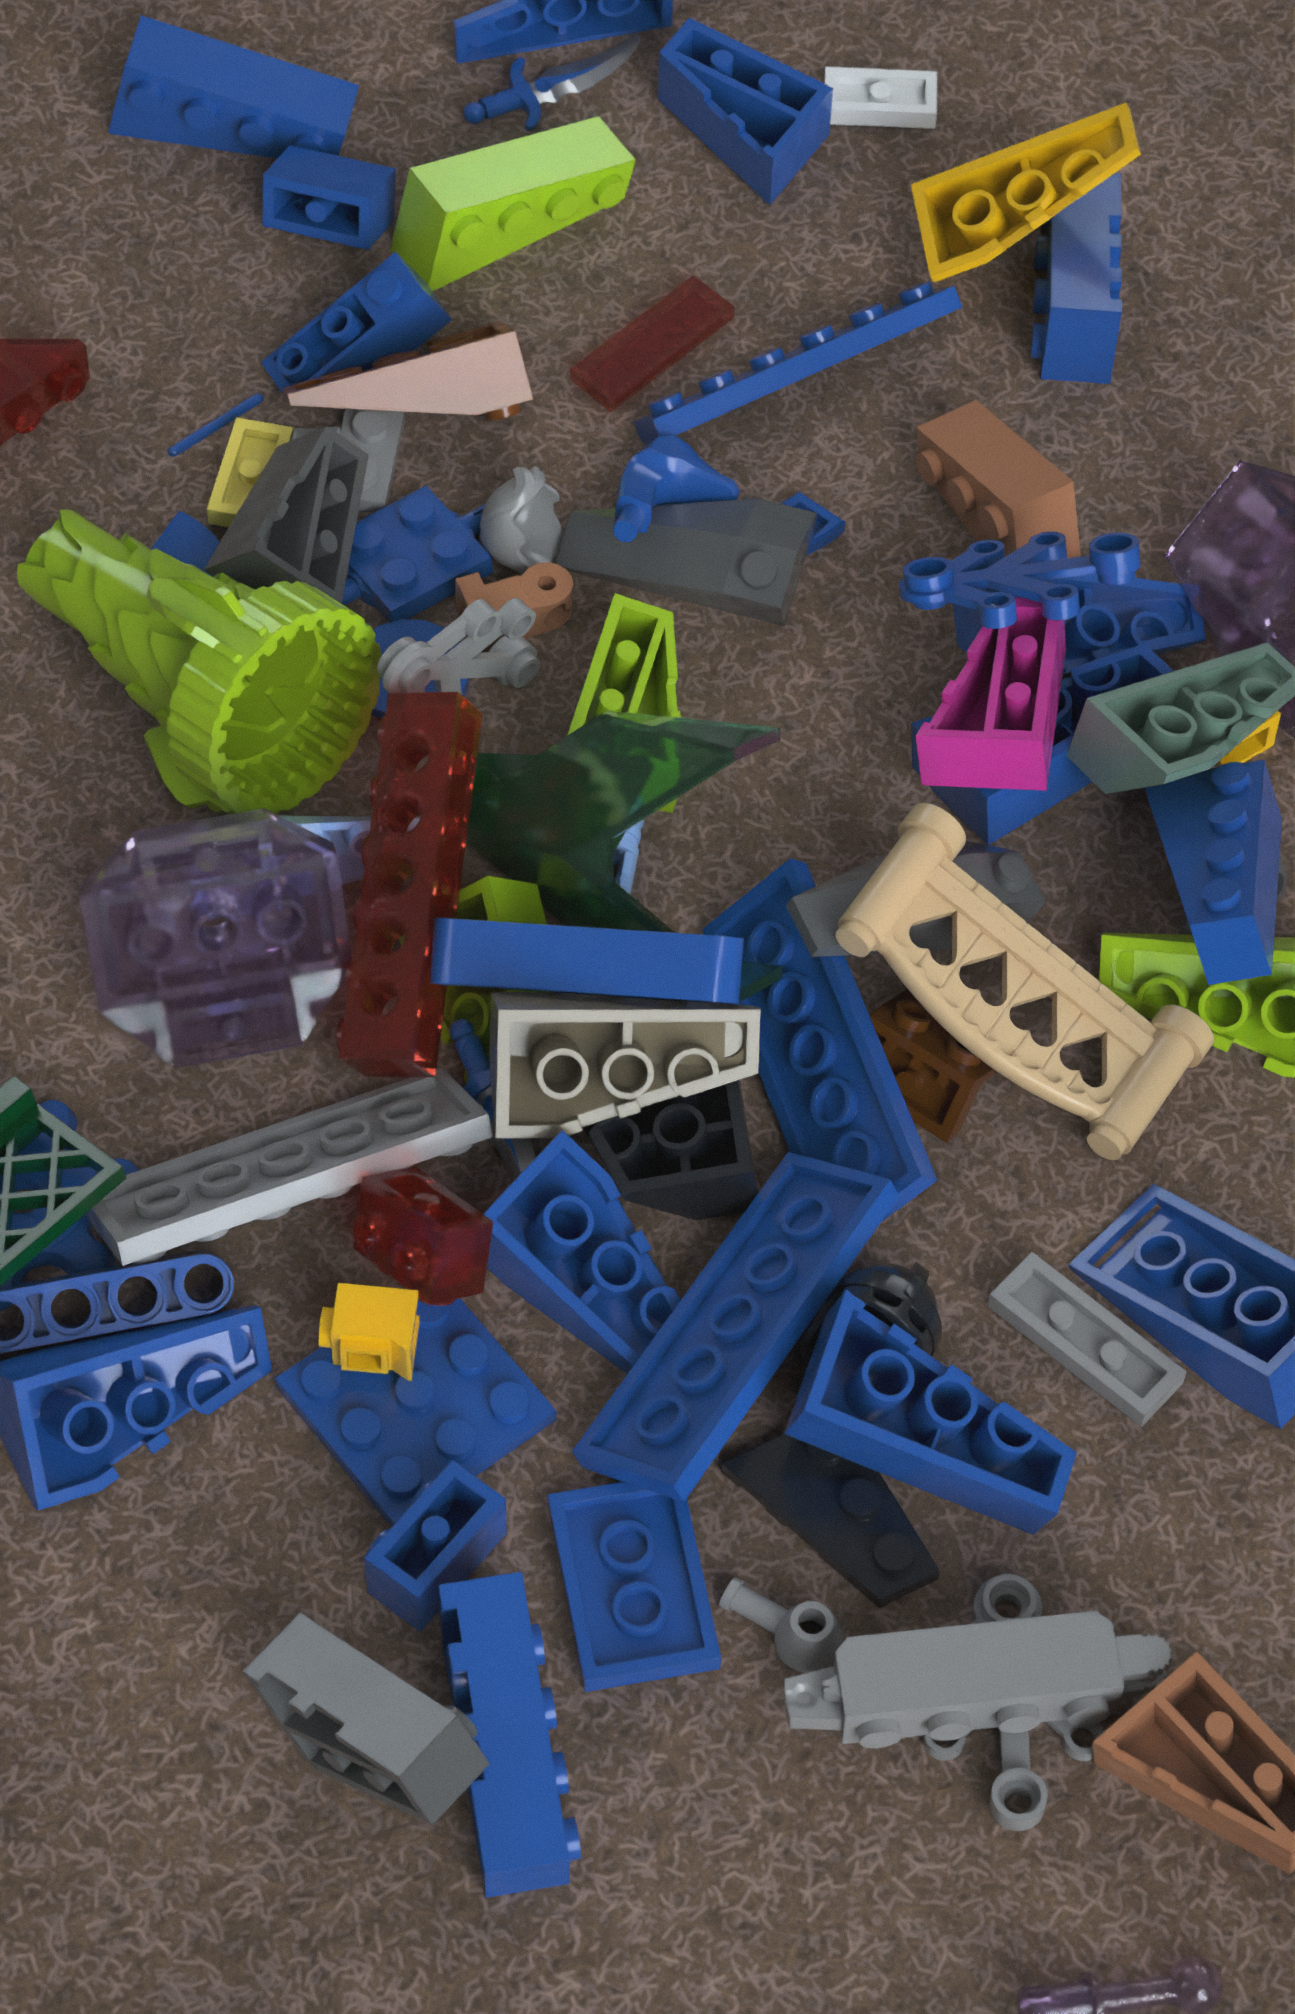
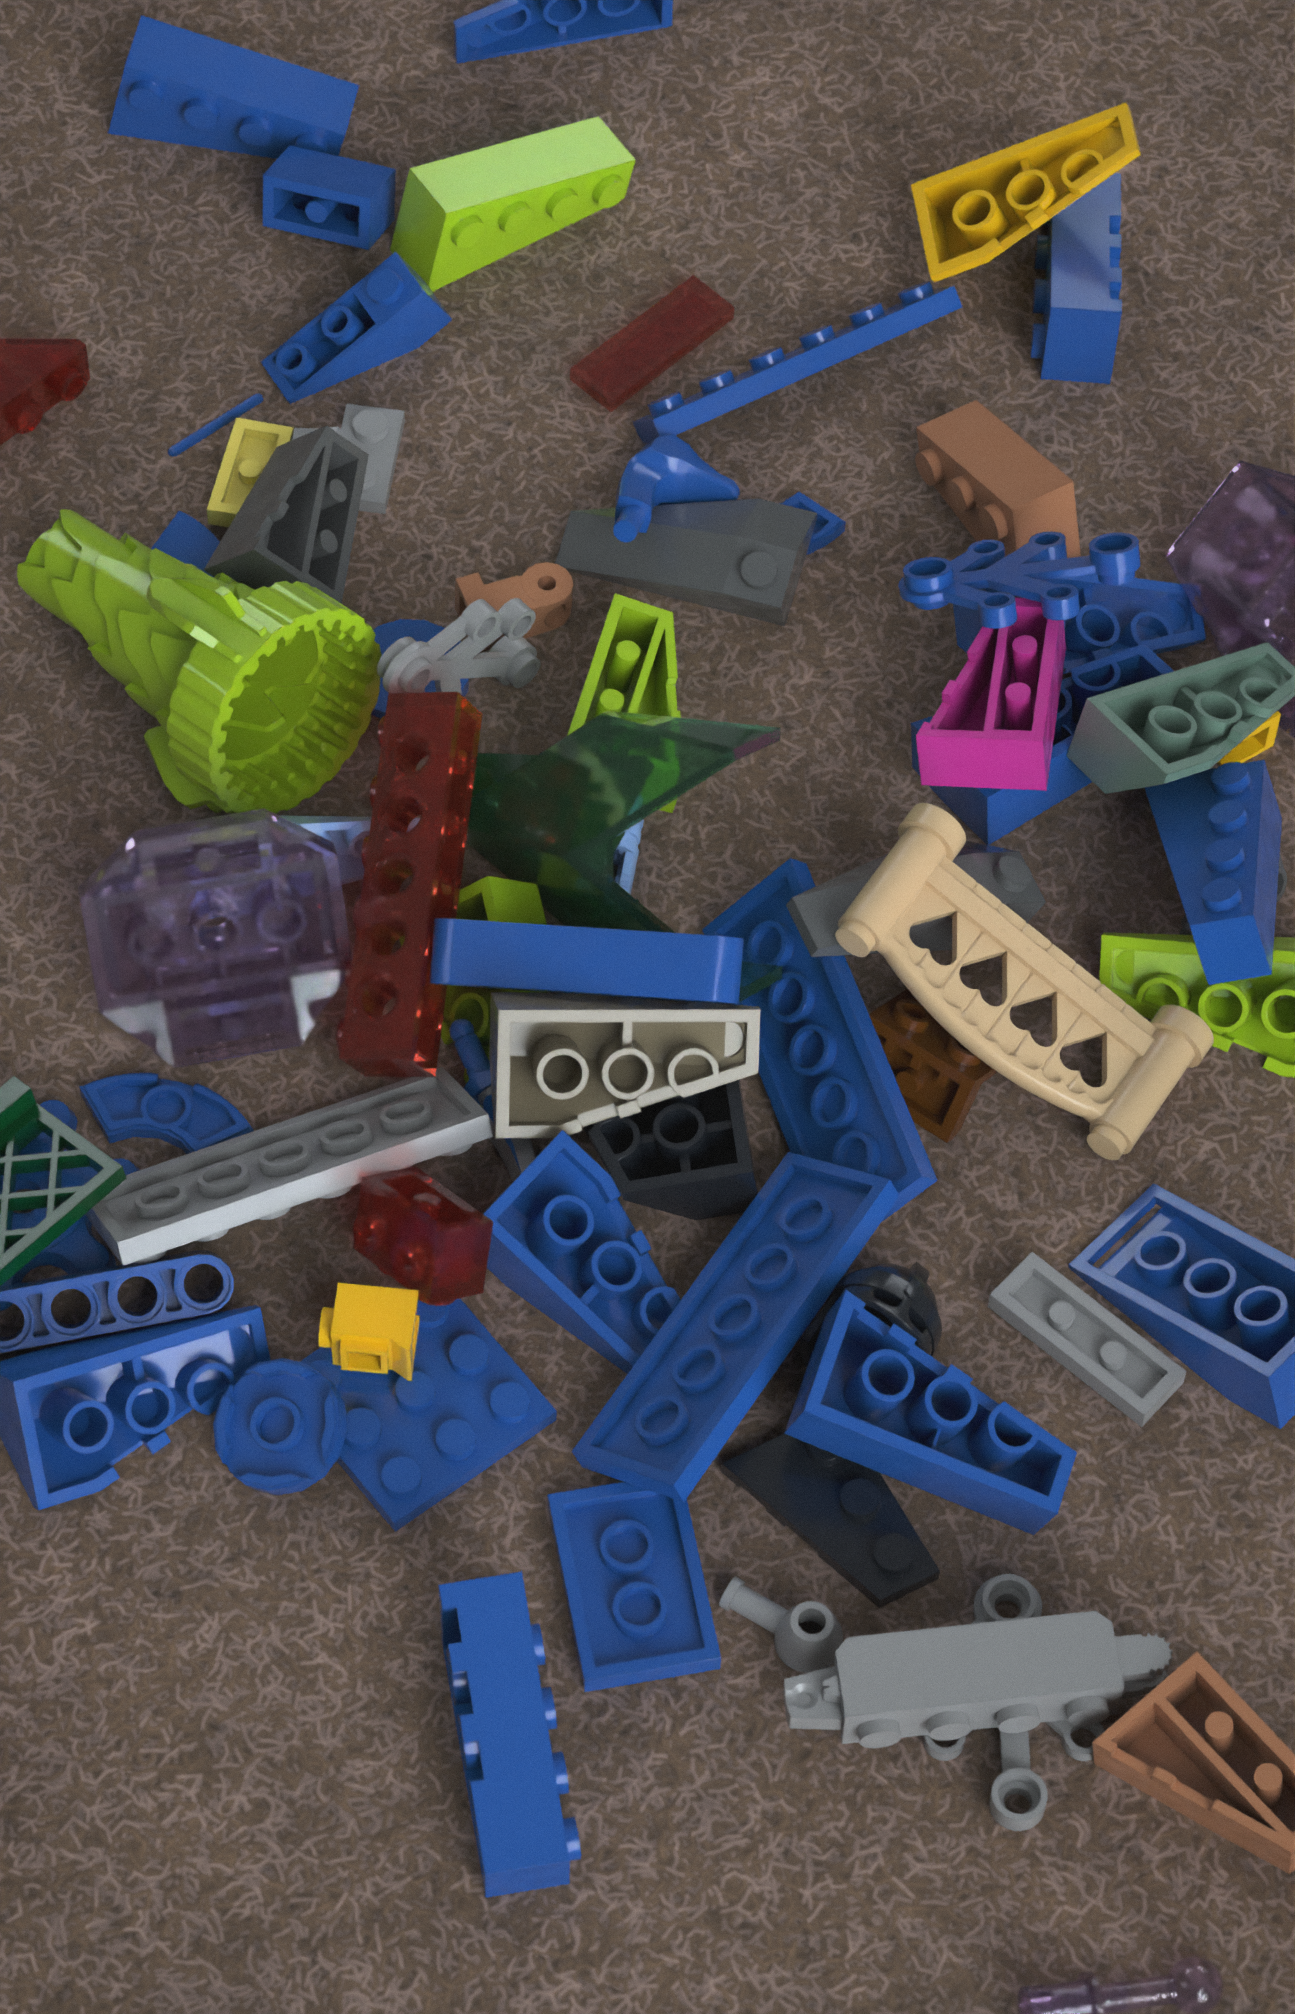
wedge [242,1613,490,1825] -> none
wedge [282,321,533,421] -> none
blue plate [342,485,493,622] -> none
blue brick [364,1460,507,1632] -> none
piece [463,35,641,131] -> none
light grey hair [479,466,564,575] -> none
blue wedge [658,17,833,205] -> none
white plate [824,67,937,129] -> none
none -> blue tile [79,1073,254,1154]
none -> blue tile [213,1358,348,1495]

